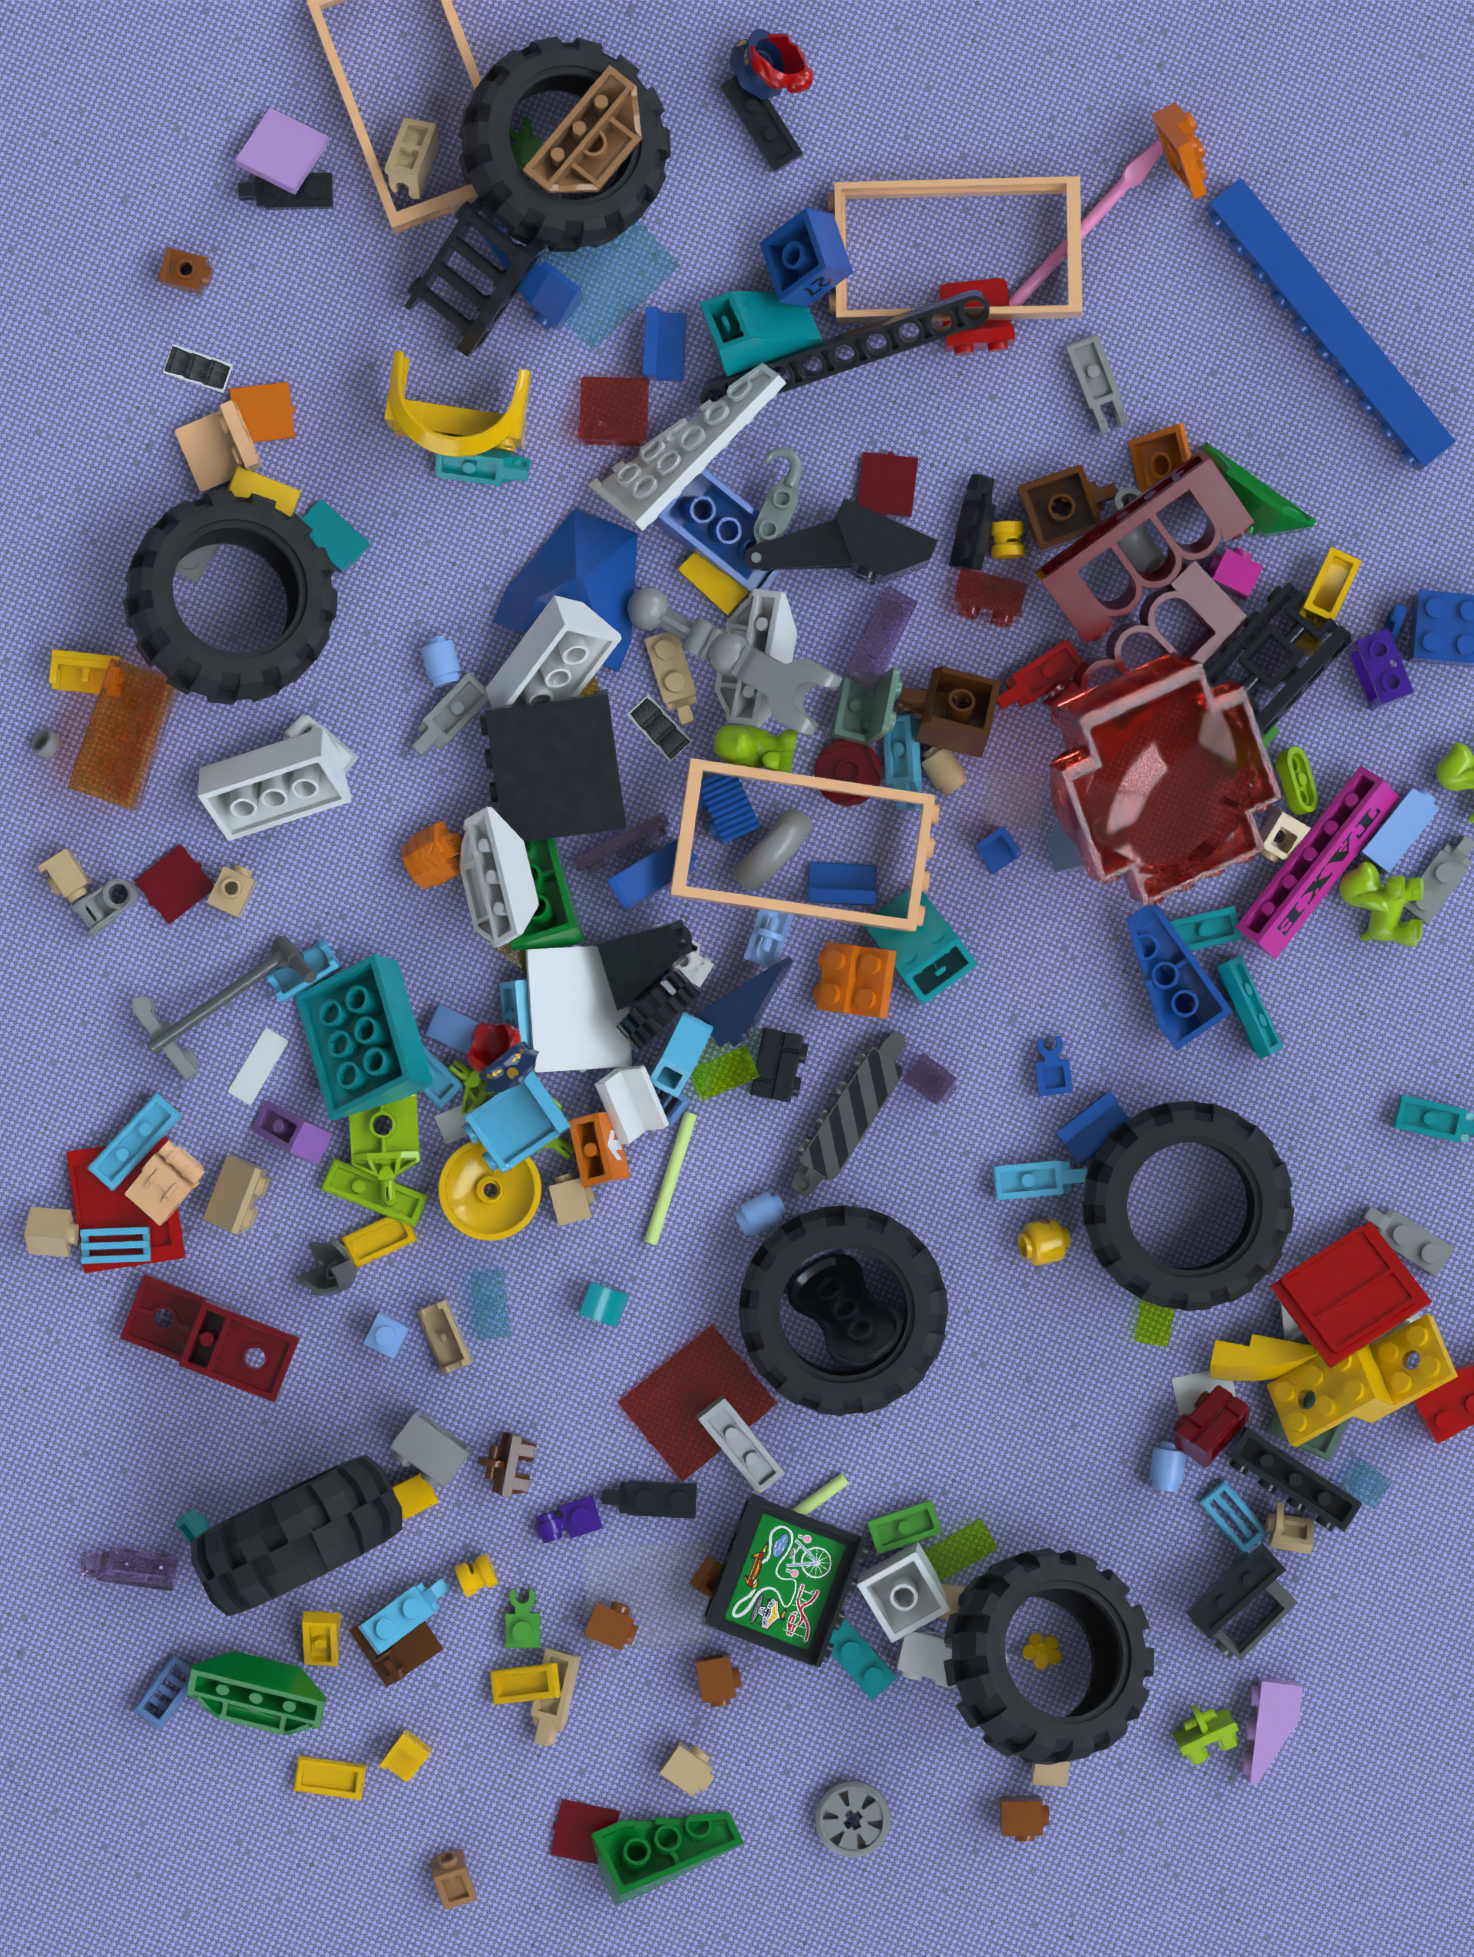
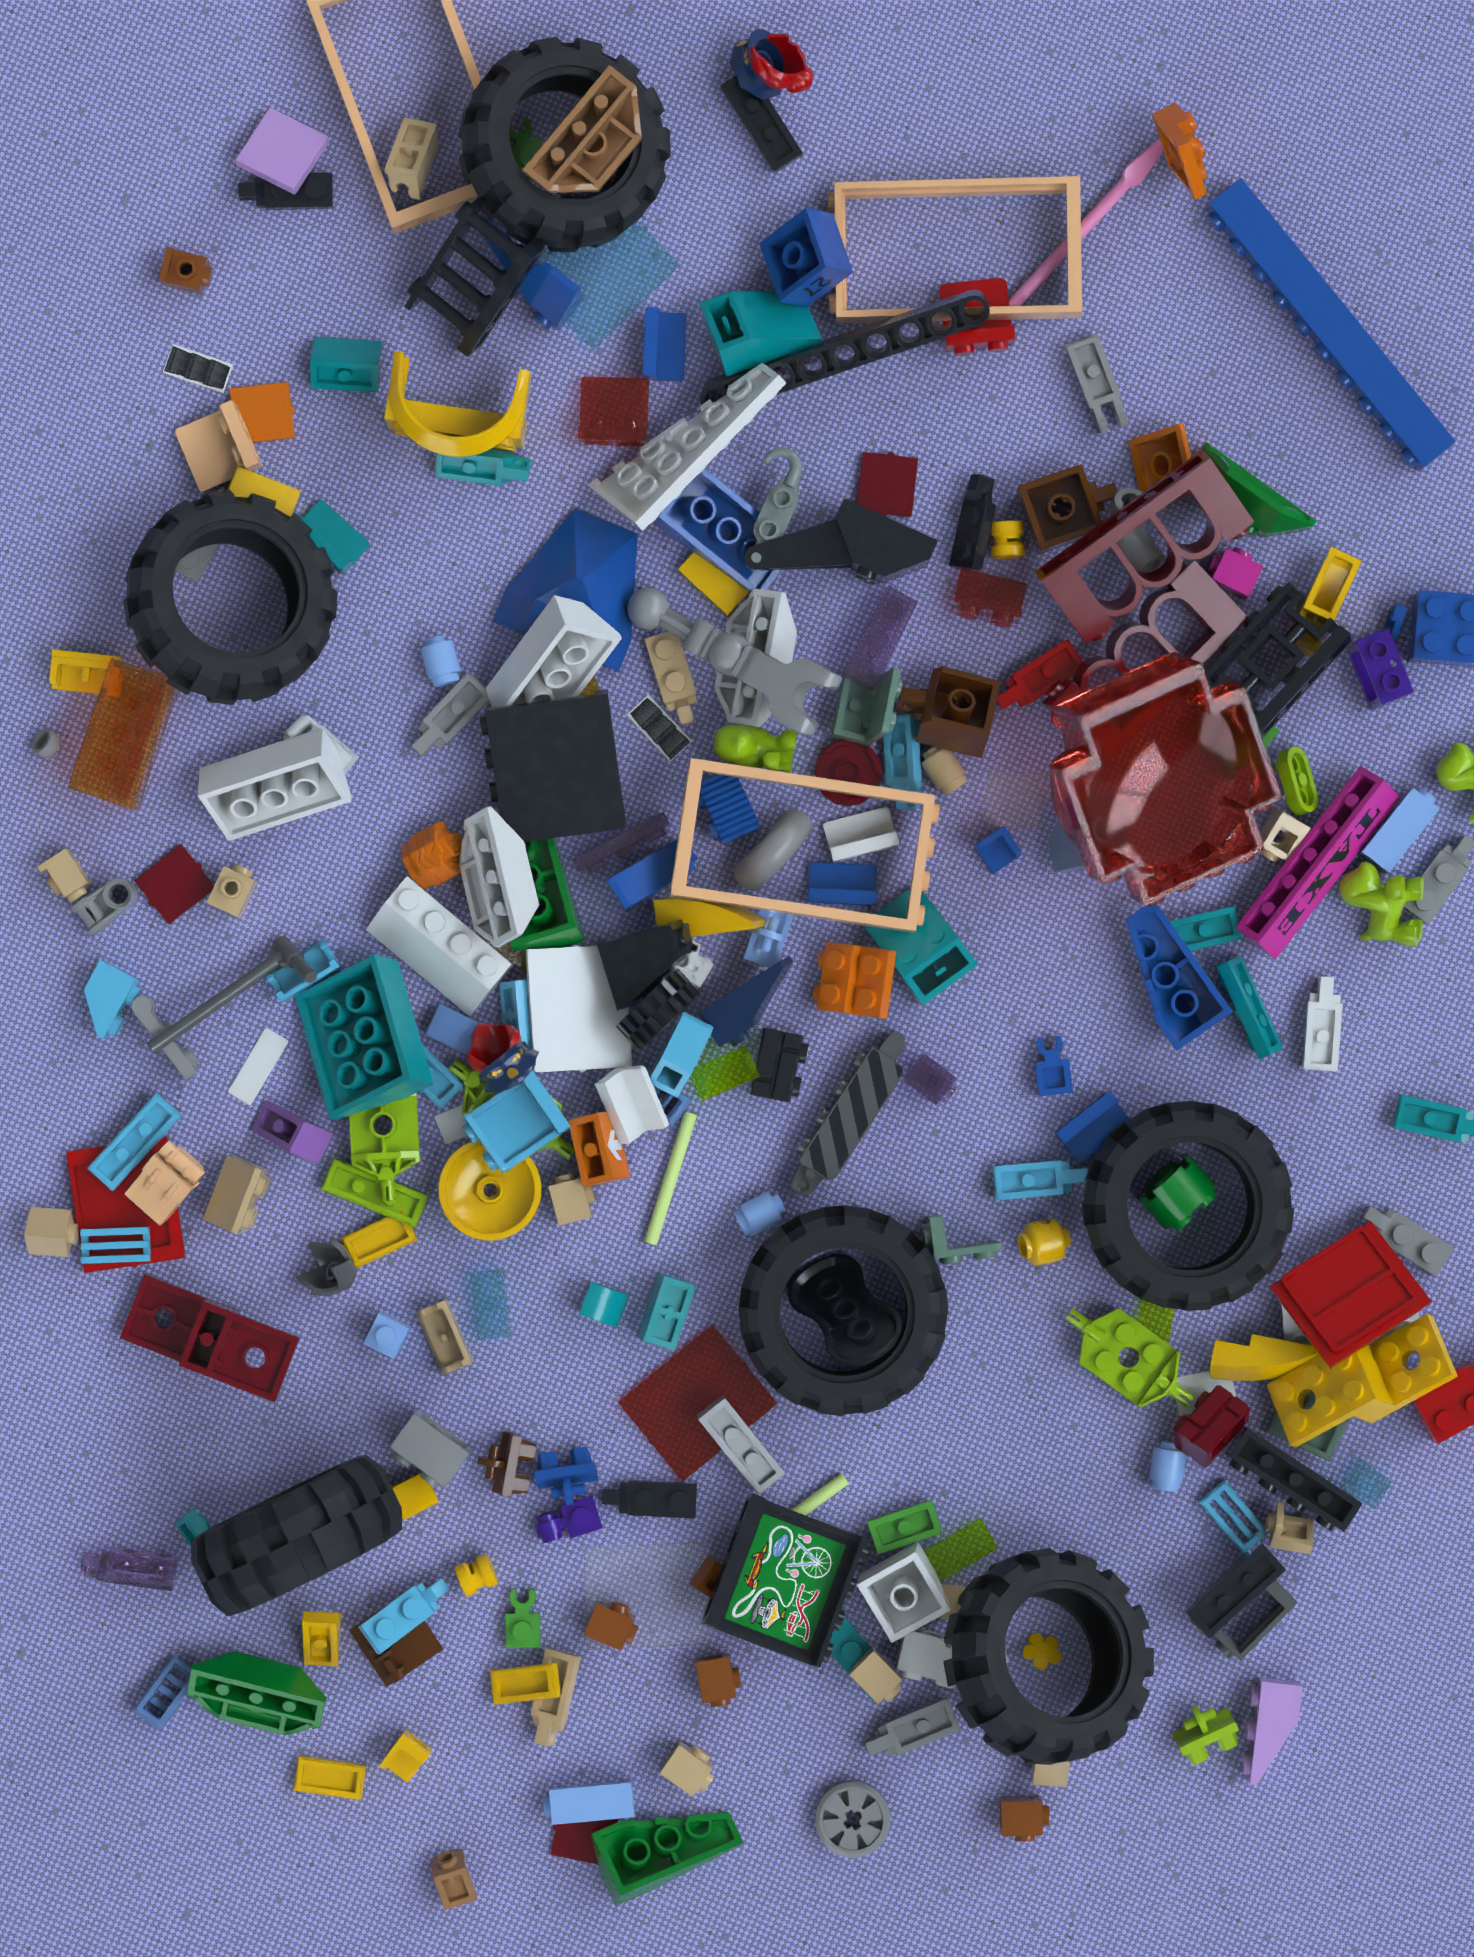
none -> medium azure slope [84,960,141,1040]
none -> teal panel [310,337,382,393]
none -> white slope [366,876,513,1017]
none -> blue hips [534,1447,599,1506]
none -> light blue brick [543,1780,635,1825]
none -> teal hinge [636,1272,696,1351]
none -> yellow slope [653,896,766,937]
none -> white panel [823,807,899,863]
none -> tan brick [848,1647,903,1704]
none -> light grey hinge [864,1697,961,1756]
none -> sand green bracket [920,1214,1003,1264]
none -> lime plate [1064,1307,1195,1408]
none -> green brick [1136,1153,1217,1231]
none -> white hinge [1302,976,1343,1072]

